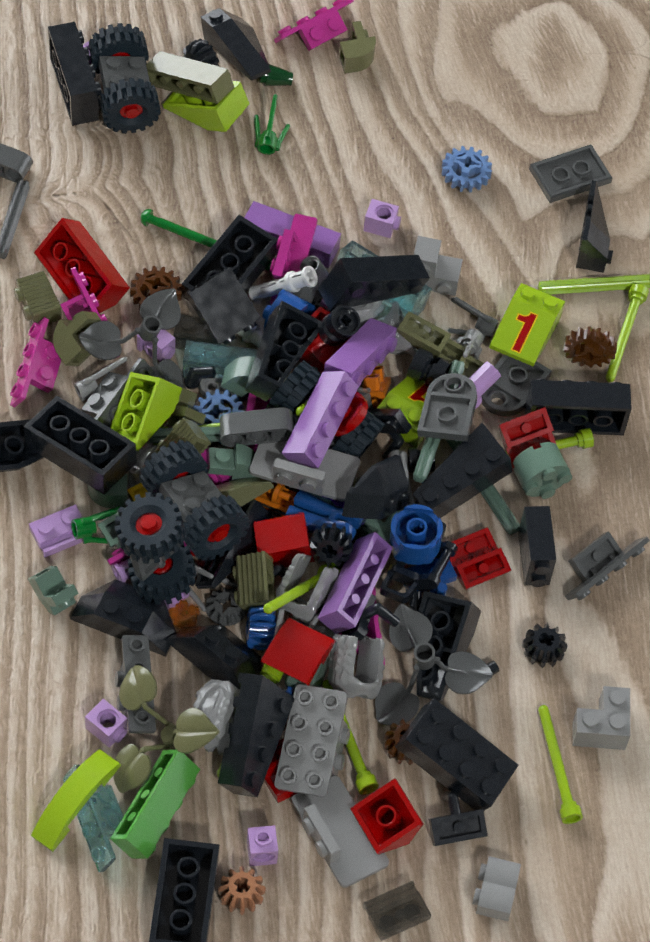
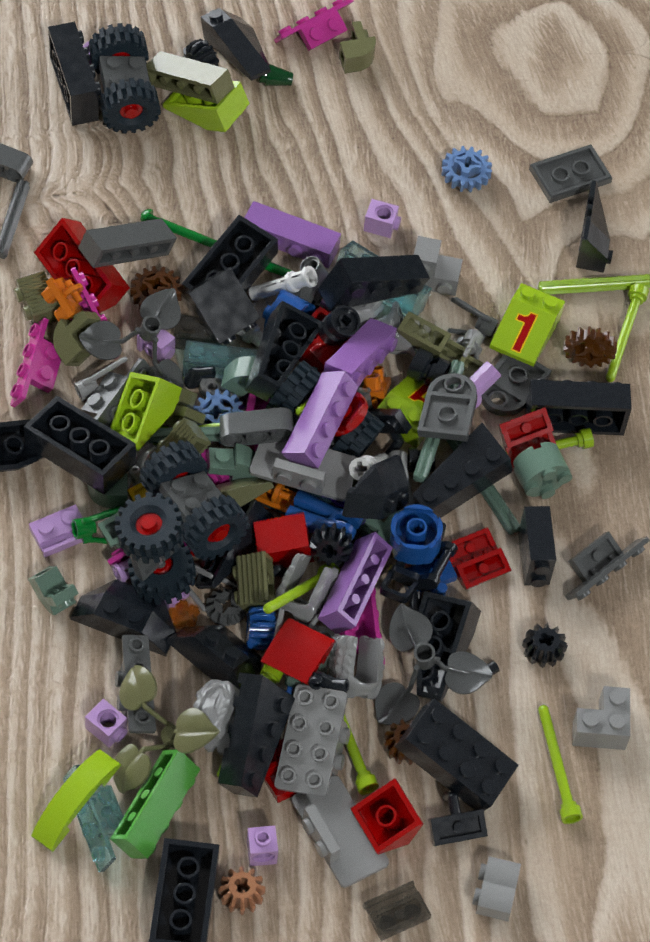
green plant [254,94,290,155] -> none
dark pink bracket [270,214,318,305] -> none
black plate [341,594,400,641] -> none
none -> orange hips [41,277,84,322]
none -> dark grey brick [78,218,177,268]
none -> black arm [308,671,349,693]
none -> white pin [349,453,389,480]

